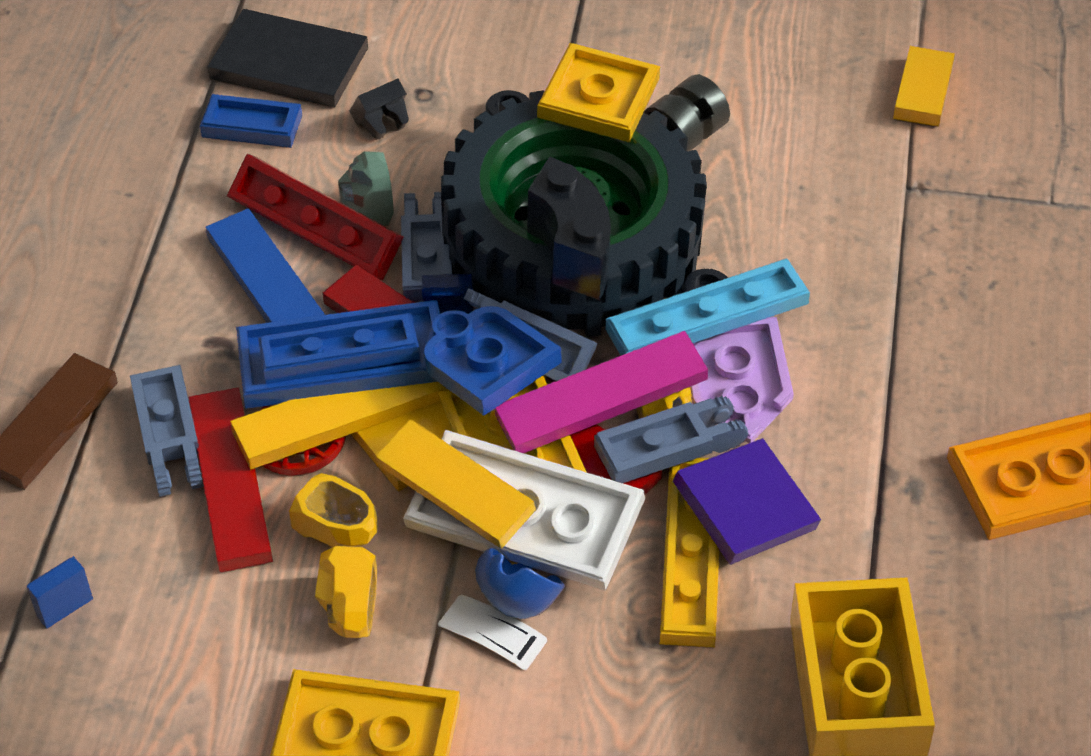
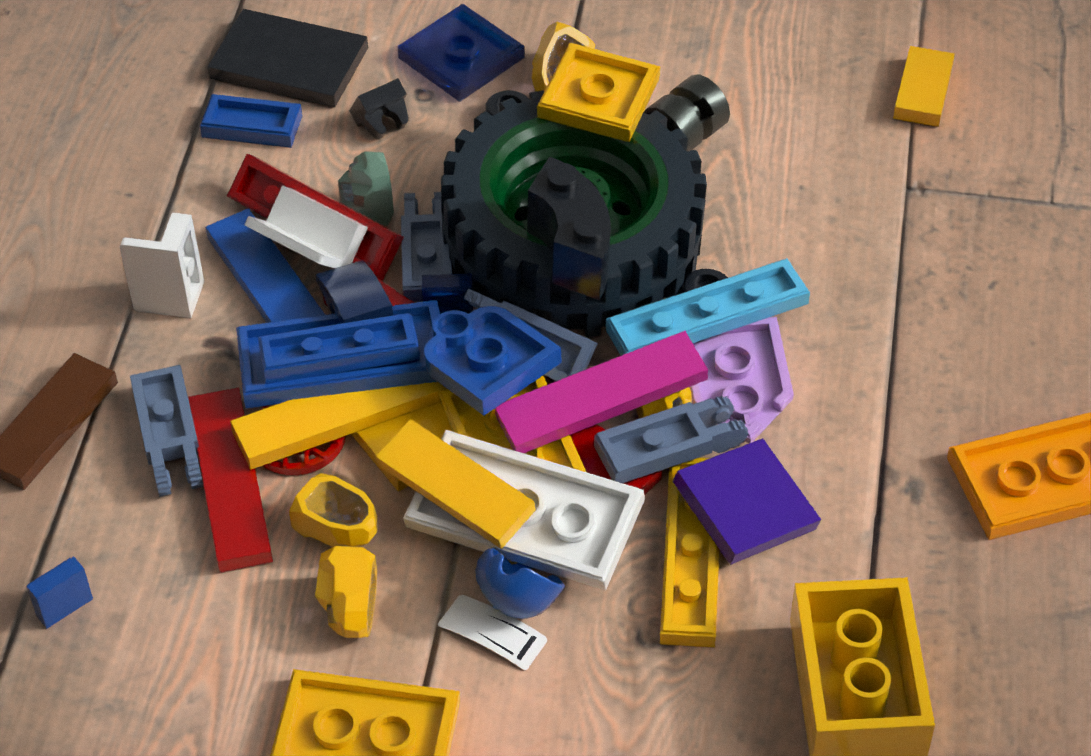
none -> white panel [119,213,204,318]
none -> white panel [245,186,368,268]
none -> dark blue slope [315,260,393,324]
none -> clear blue tile [397,4,525,102]
none -> yellow rock [531,22,596,92]

